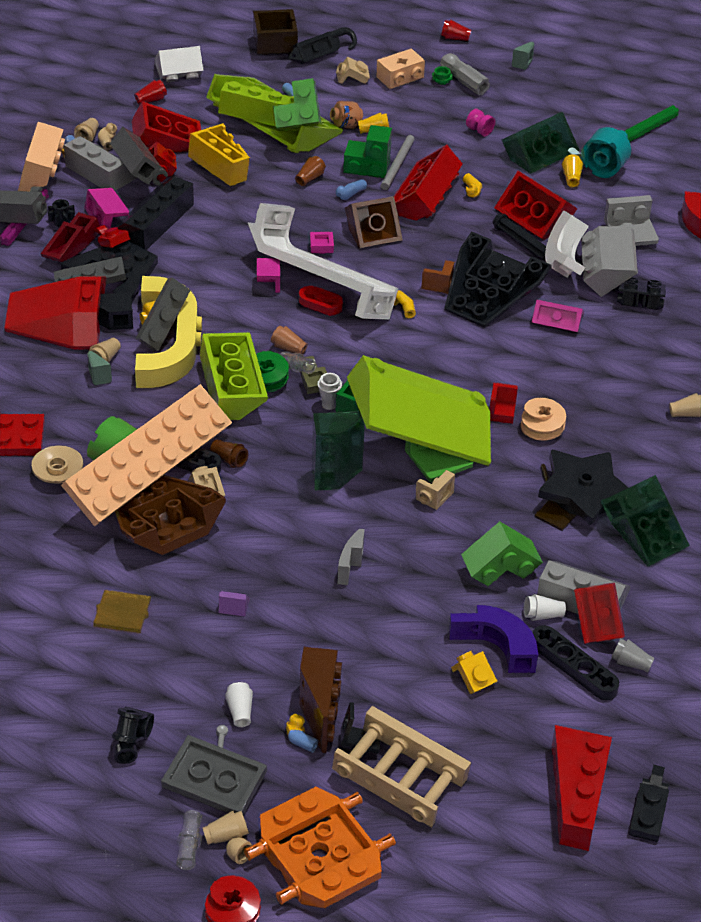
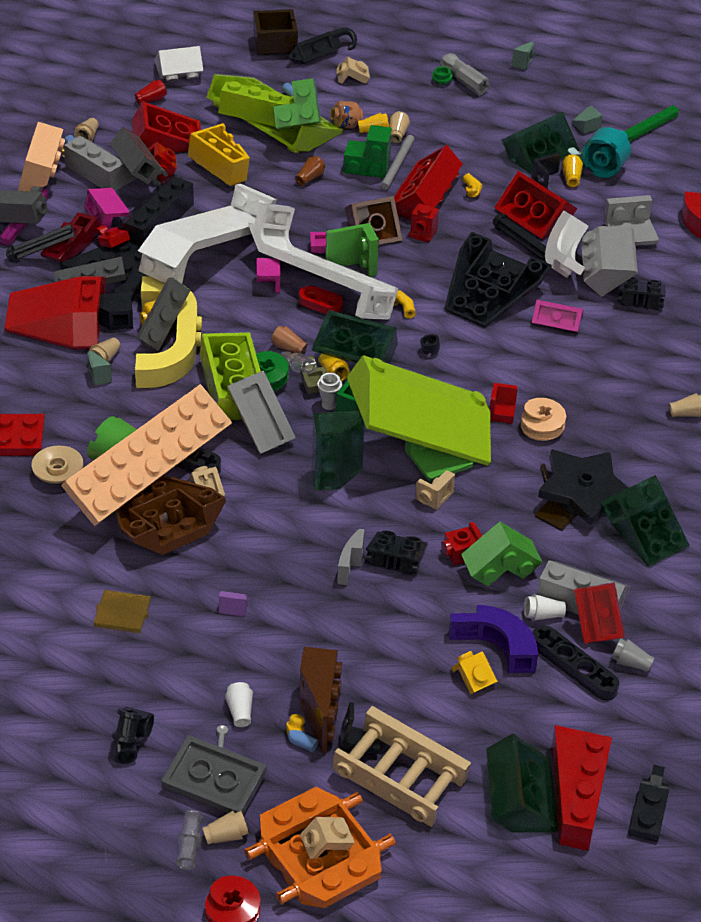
black gear [48,199,75,227] -> none
tan arm [98,123,117,151] -> none
reddish brown cone [210,439,249,468] -> none
tan hinge [226,837,252,864] -> none
medium blue arm [336,179,367,200] -> none
light nougat brick [376,49,425,89] -> none
dark orange panel [421,260,454,294] -> none
red cone [441,20,471,41] -> none
dark pink wheel [466,109,496,137] -> none
none -> black axle [6,225,76,263]
none -> white panel [138,184,277,284]
none -> light grey piece [227,370,296,455]
none -> tan bracket [300,817,355,859]
none -> clear green slope [312,310,398,364]
none -> yellow cone [318,352,349,381]
none -> bright green bracket [326,223,379,277]
none -> black hinge [366,530,428,574]
none -> tan cone [389,112,410,143]
none -> red brick [409,203,439,243]
none -> black hinge [420,334,440,355]
none -> red brick [441,522,482,565]
none -> clear green slope [486,733,559,833]
none -> black bracket [531,152,561,189]
none -> sand green slope [572,106,603,134]

